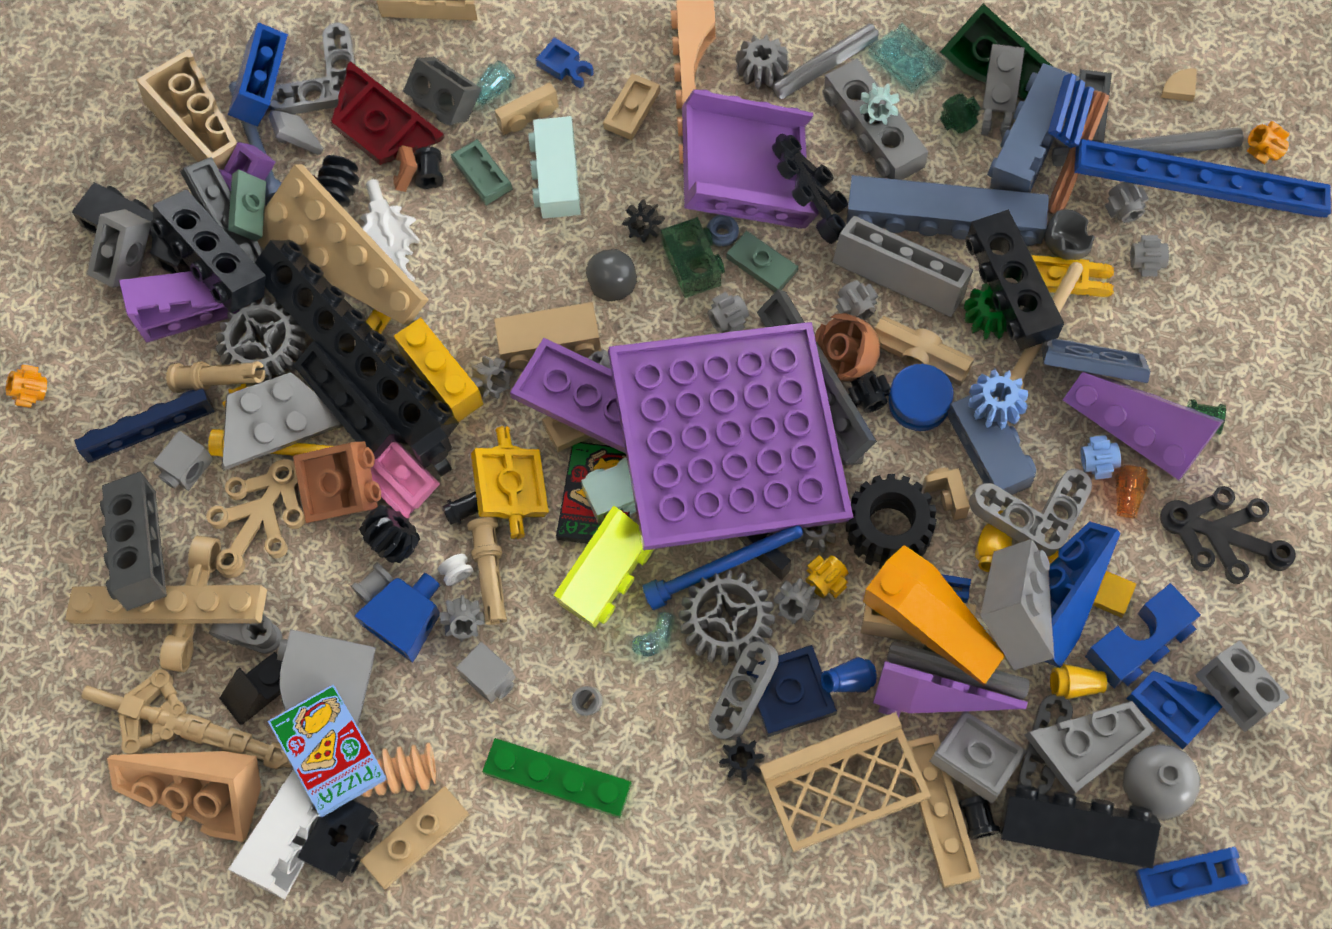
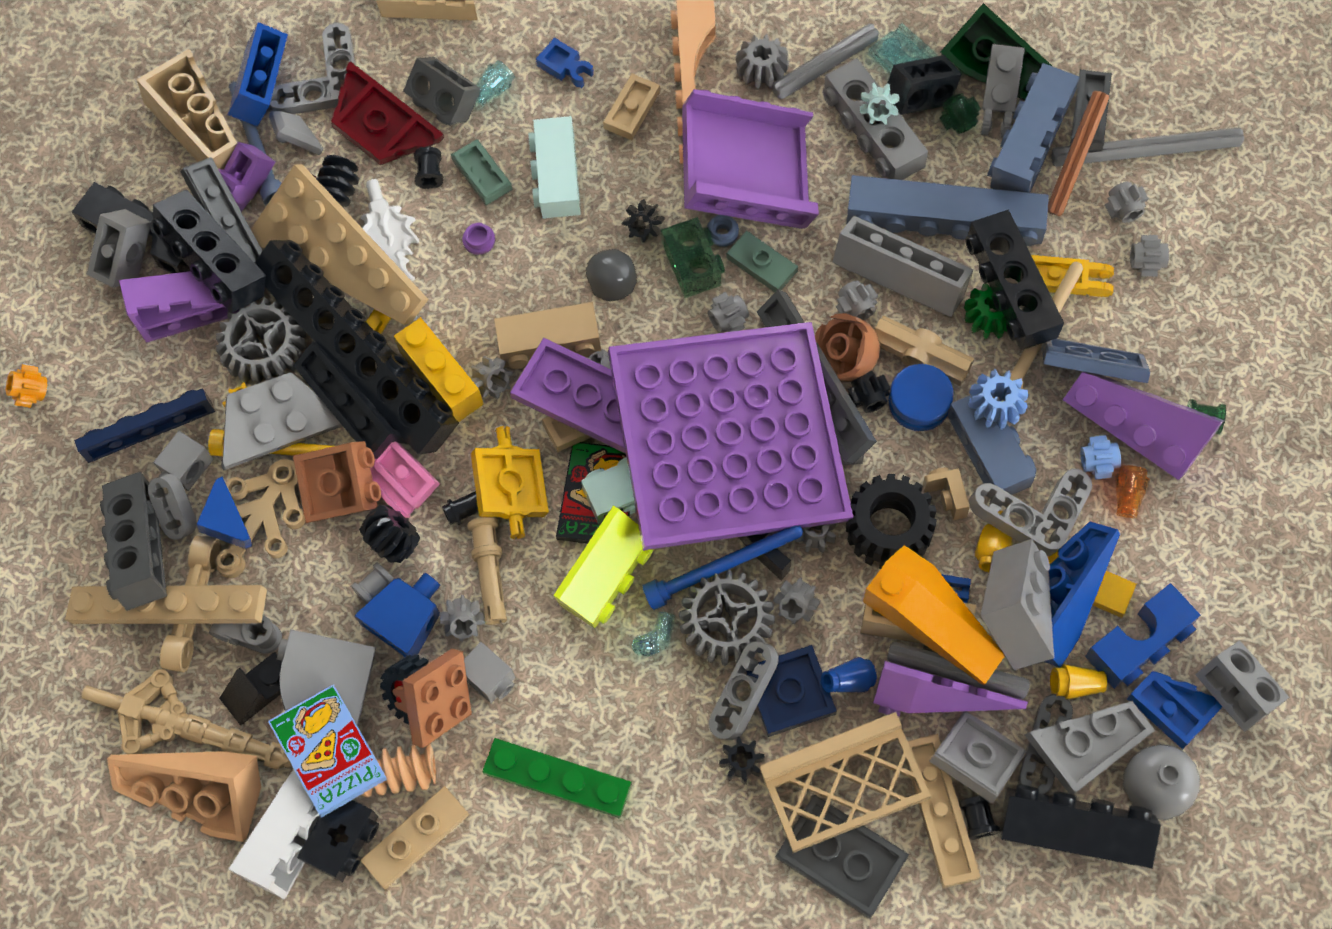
tan pin [166,361,265,393] -> none
sand green plate [228,169,266,241] -> none
nougat tile [393,145,418,192] -> none
black plate [411,426,452,477] -> none
white bush [438,554,474,586] -> none
tan plate [495,82,559,135] -> none
light grey hinge [572,686,603,715] -> none
black plant [772,133,848,244] -> none
yellow gear [805,555,849,598] -> none
dark grey hair [1044,209,1095,260] -> none
blue tile [1048,73,1094,148] -> none
blue tile [1074,139,1331,218] -> none
blue plate [1135,847,1249,909] -> none
black plant [1160,486,1296,584] -> none
tan tile [1161,68,1197,102] -> none
light orange gear [1247,121,1290,164] -> none
none -> light grey beam [148,474,197,540]
none -> blue slope [197,476,252,549]
none -> nougat plate [380,648,472,748]
none -> medium lavender plate [462,223,495,255]
none -> dark grey tile [775,794,909,919]
none -> black brick [887,55,962,115]

